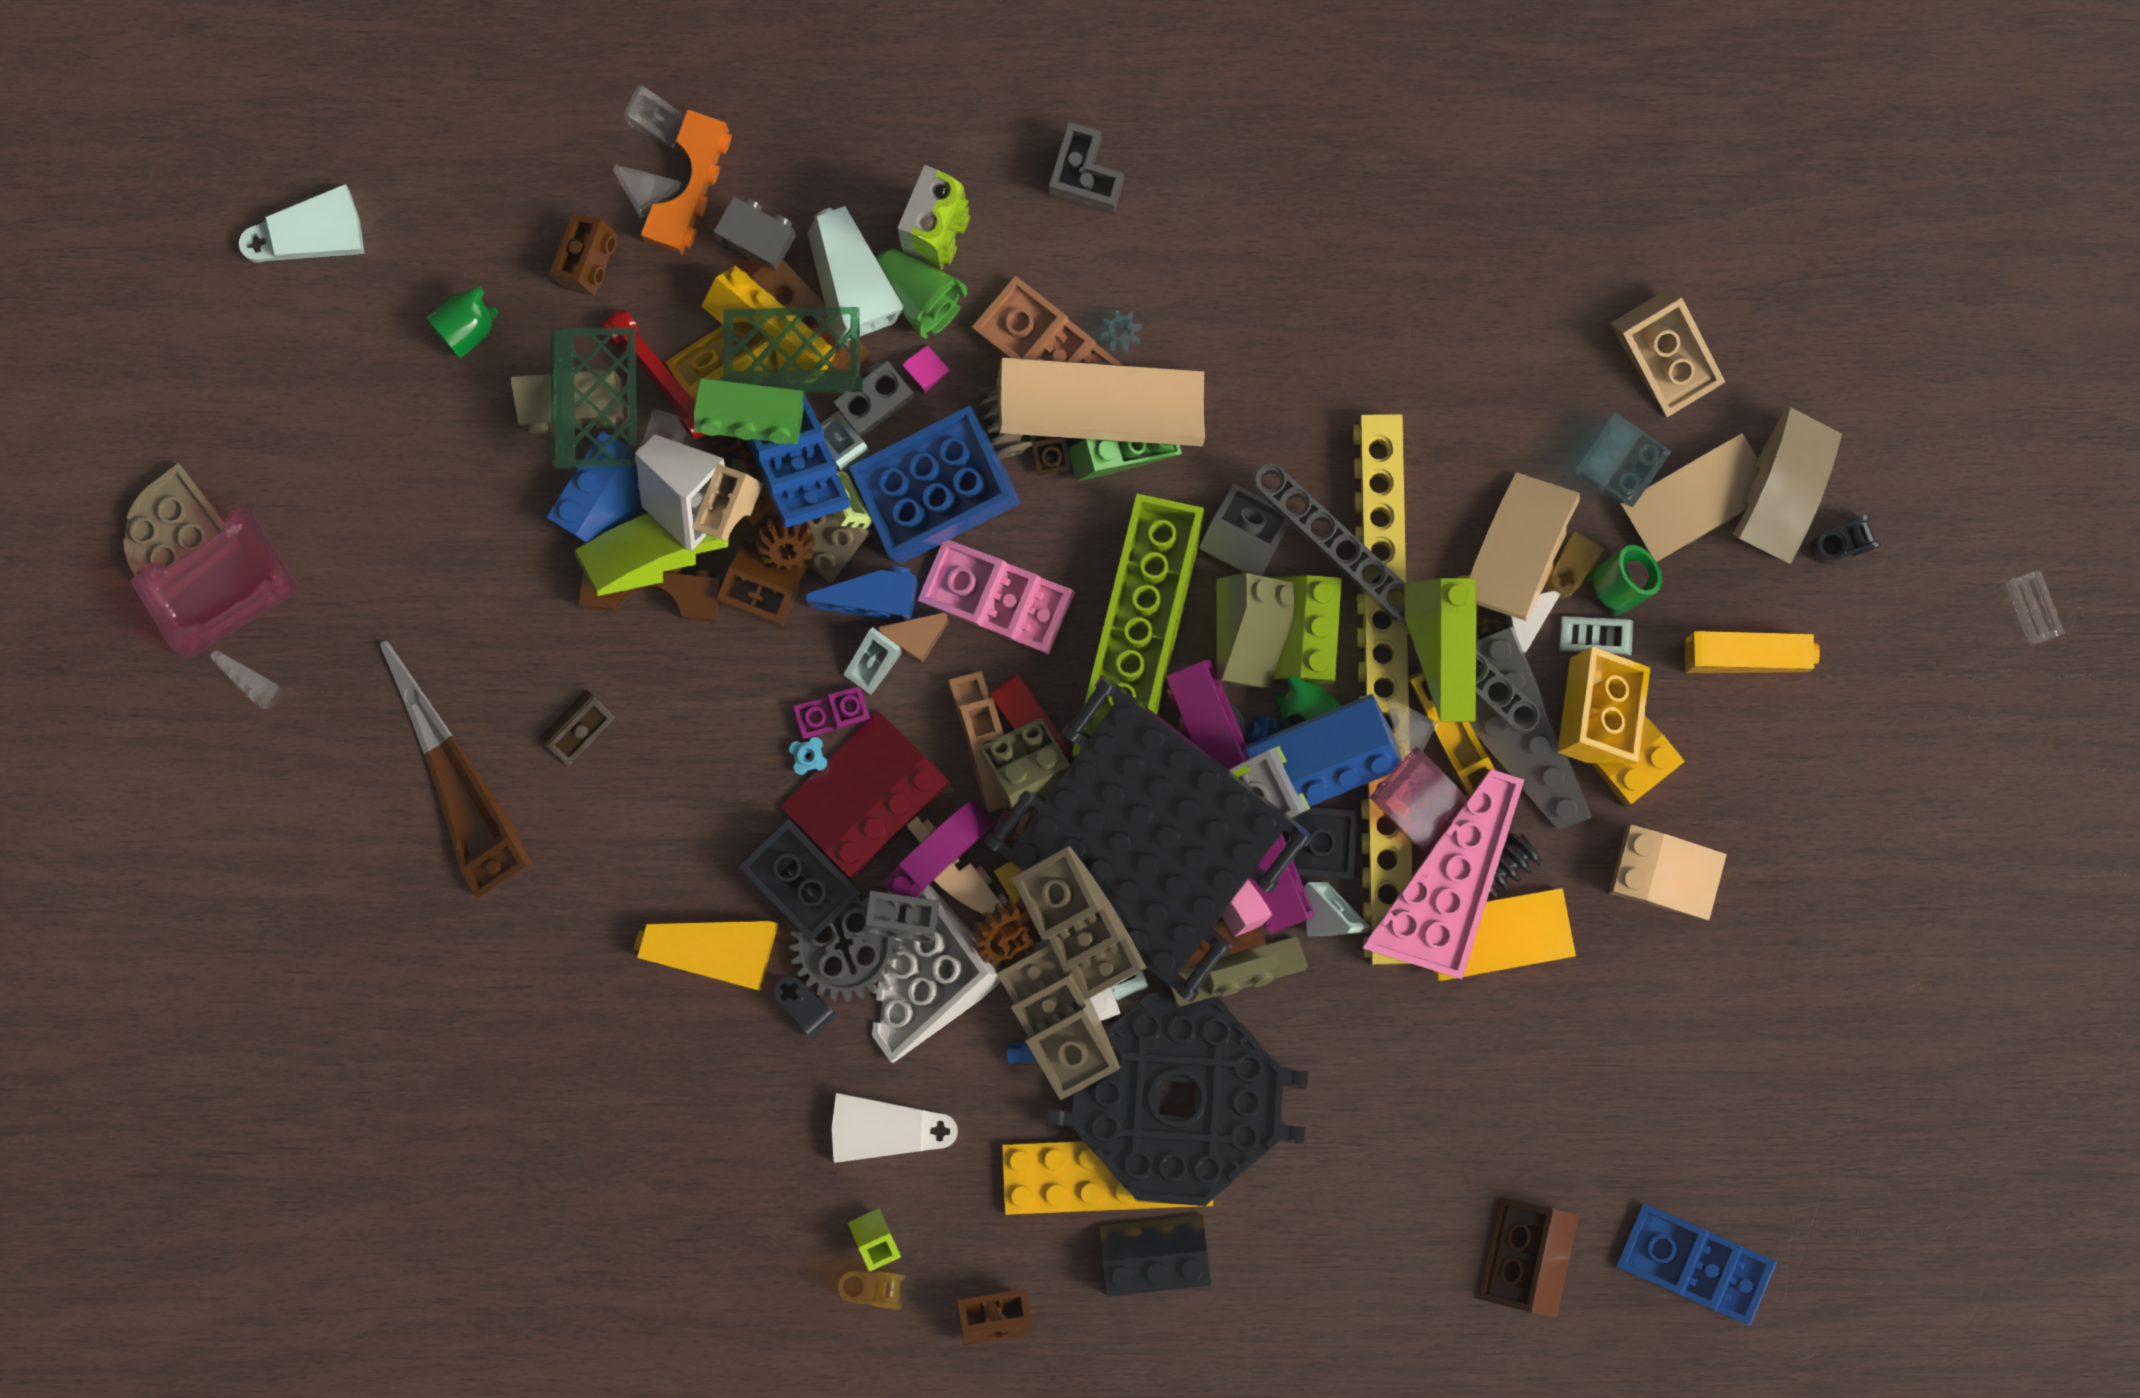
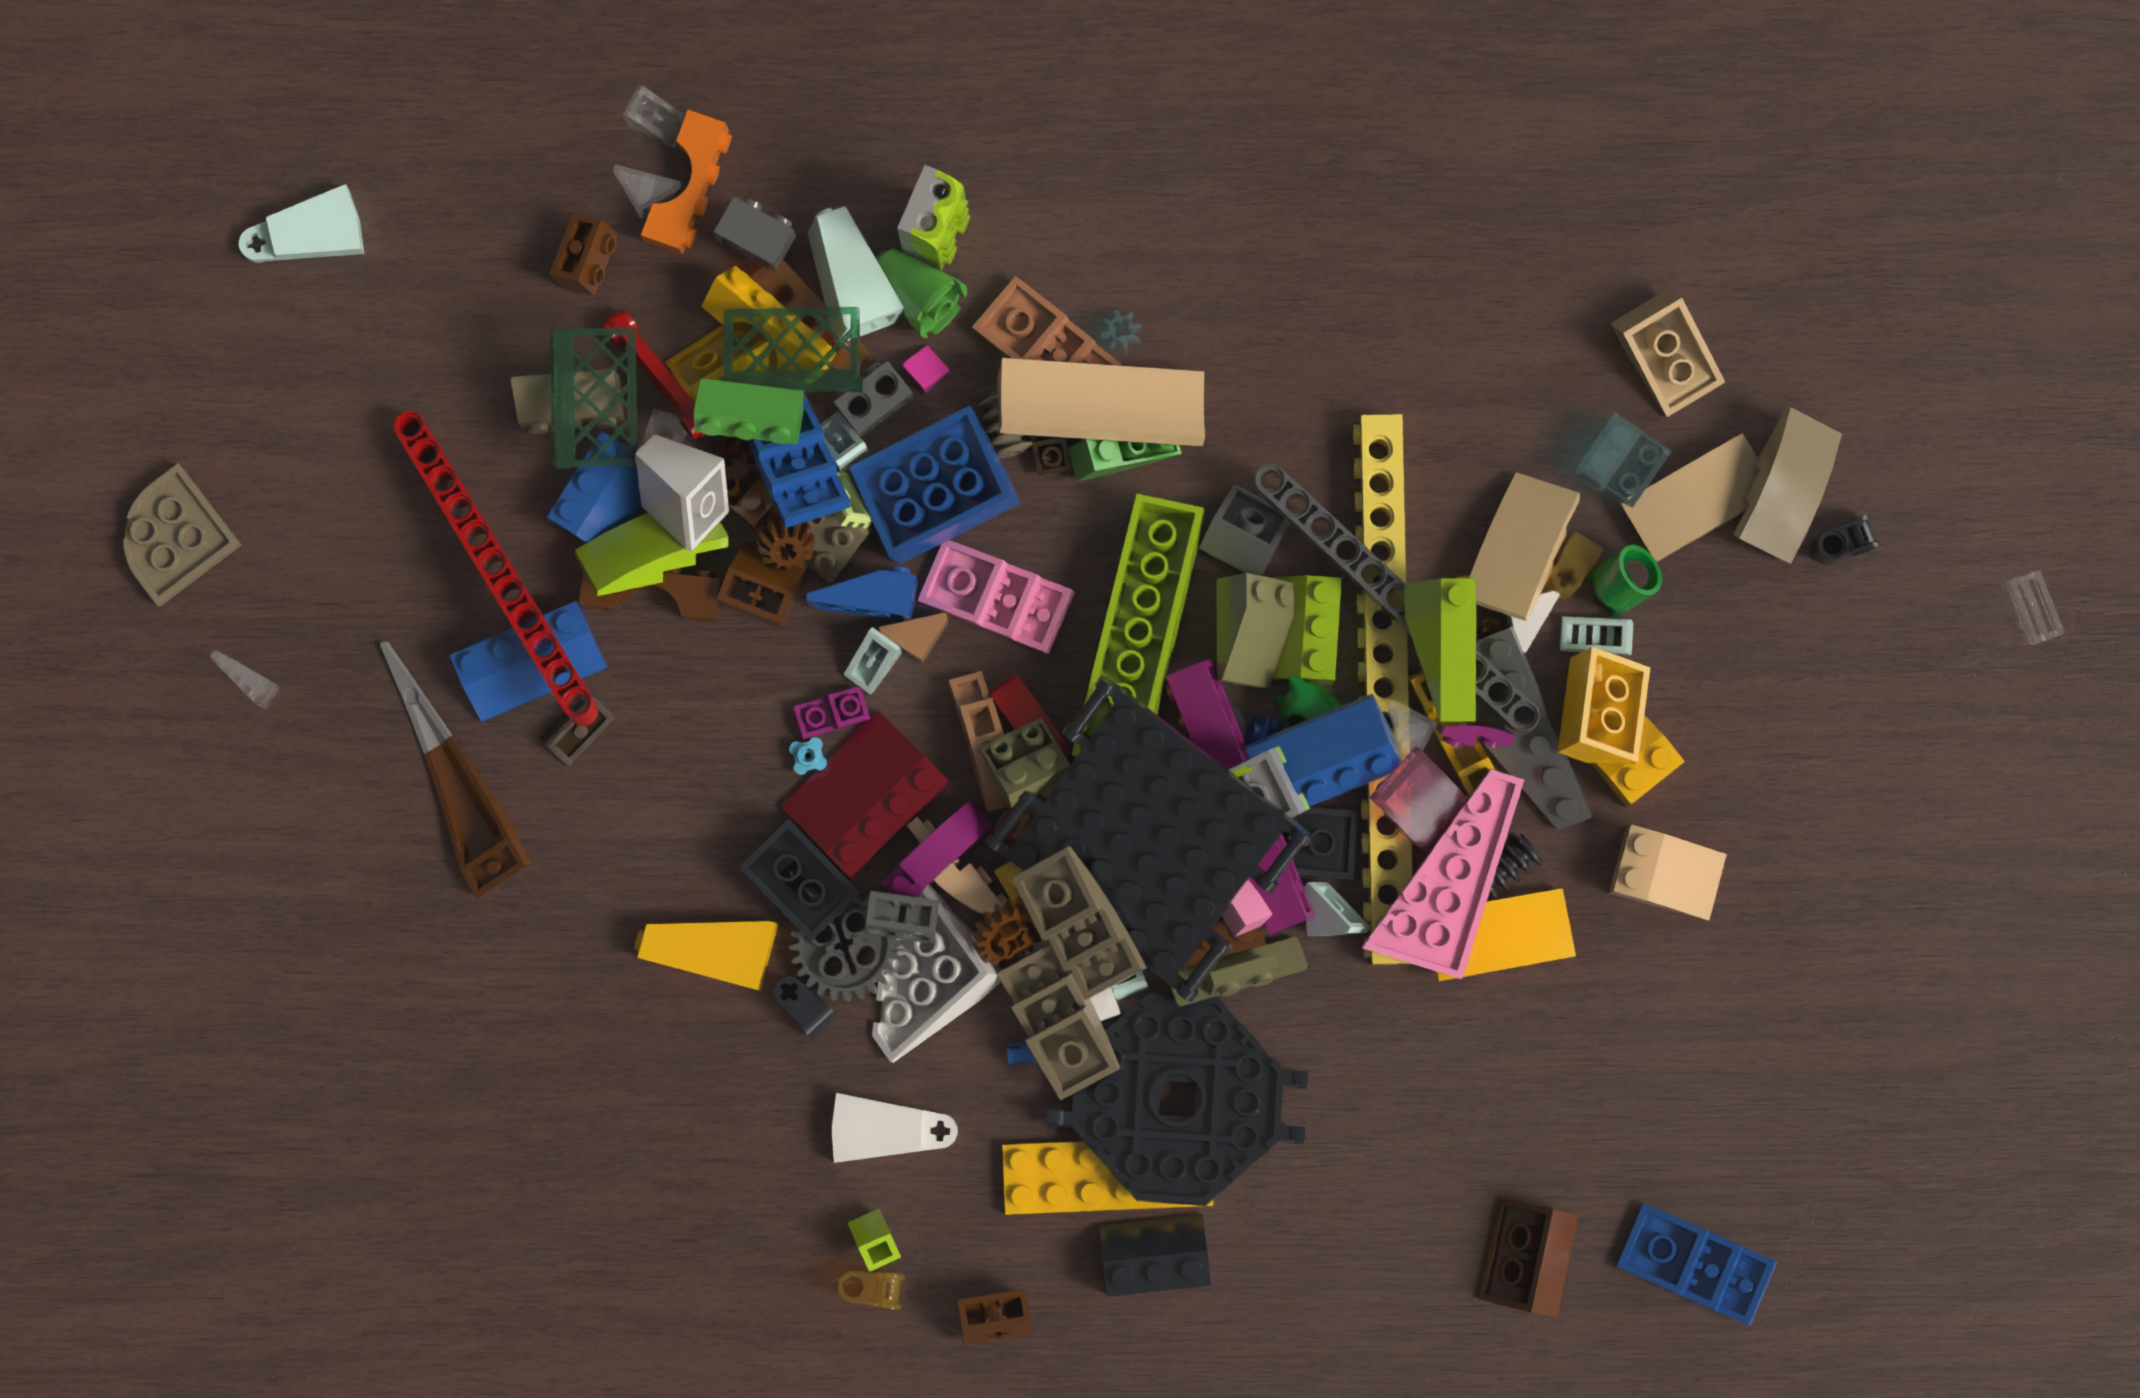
clear pink windscreen [130,507,302,658] -> none
green piece [424,286,499,360] -> none
tan arch [692,464,763,541] -> none
dark grey brick [1049,122,1124,214] -> none
yellow slope [1684,631,1820,673] -> none
none -> red beam [394,411,598,726]
none -> blue slope [449,601,608,722]
none -> magenta slope [1436,721,1515,749]

